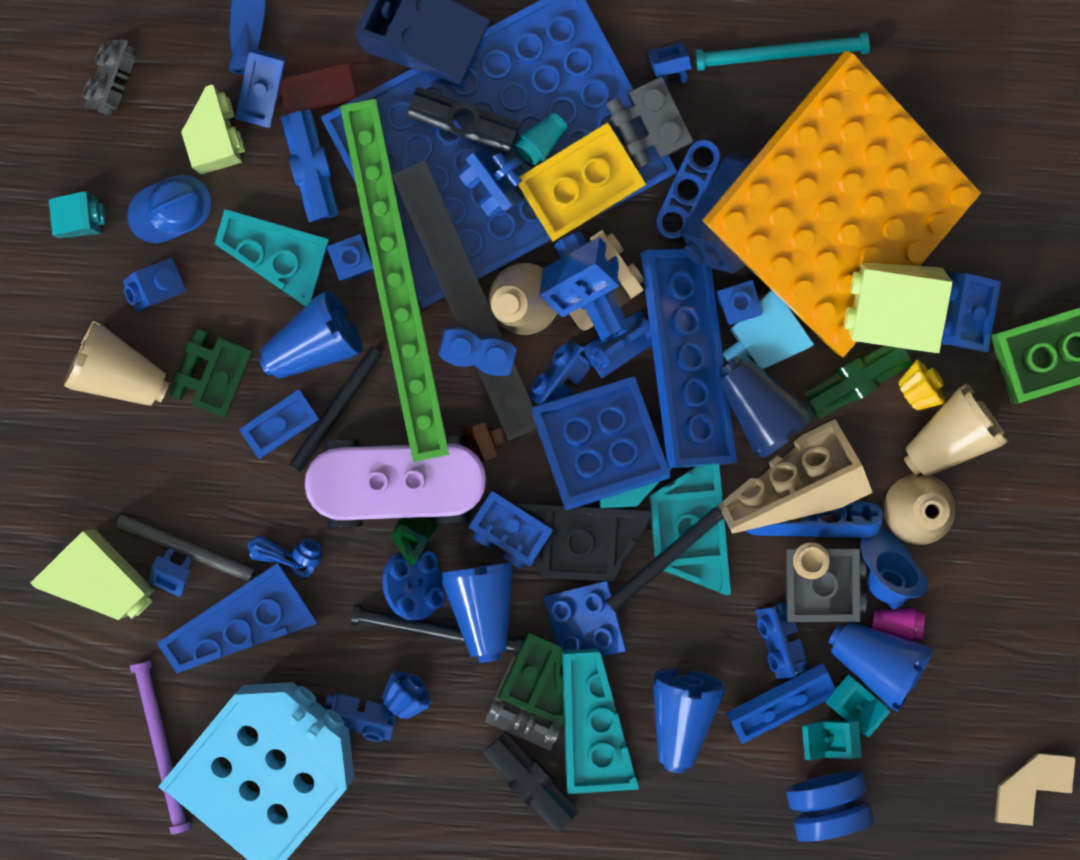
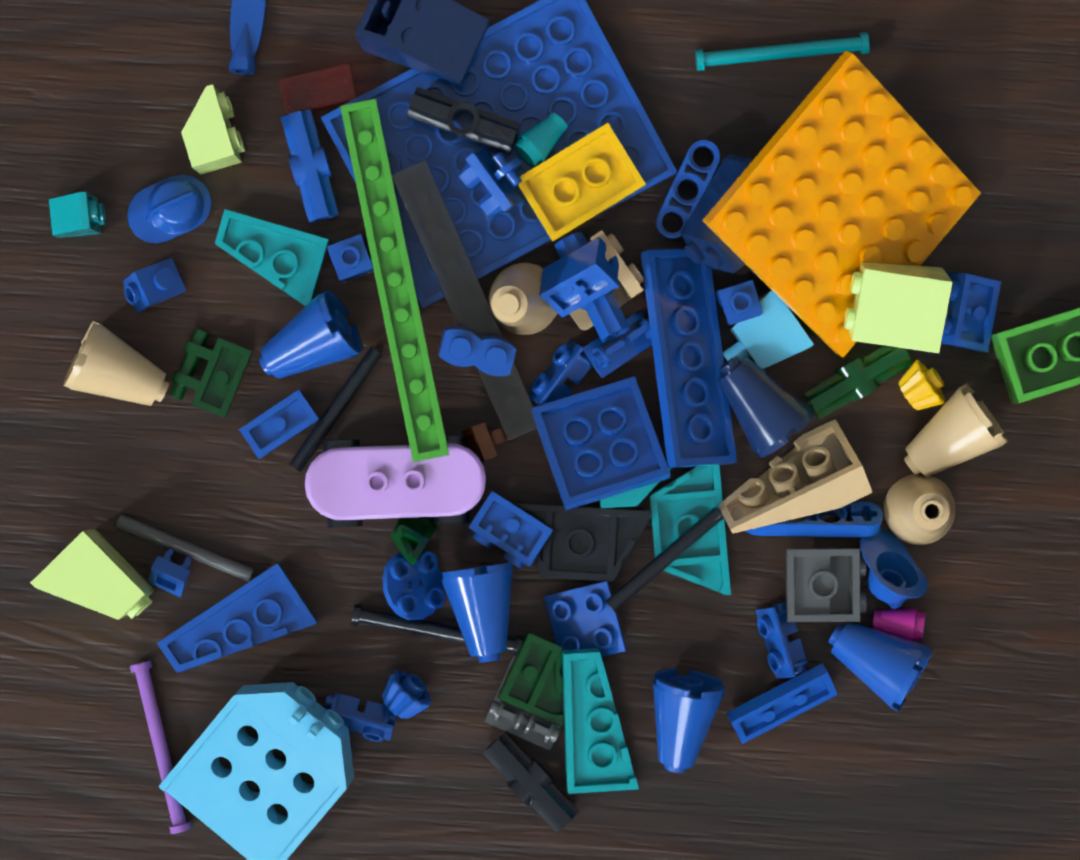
dark grey hinge [82,40,136,117] -> none
blue plate [235,48,287,128] -> none
blue piece [248,536,323,578] -> none
dark grey plate [606,76,693,169] -> none
blue tile [648,42,691,87] -> none
blue wheel [785,771,875,842] -> none
tan plate [793,543,830,579] -> none
teal bracket [802,720,862,761] -> none
teal bracket [825,675,890,737] -> none
tan tile [995,753,1076,826] -> none

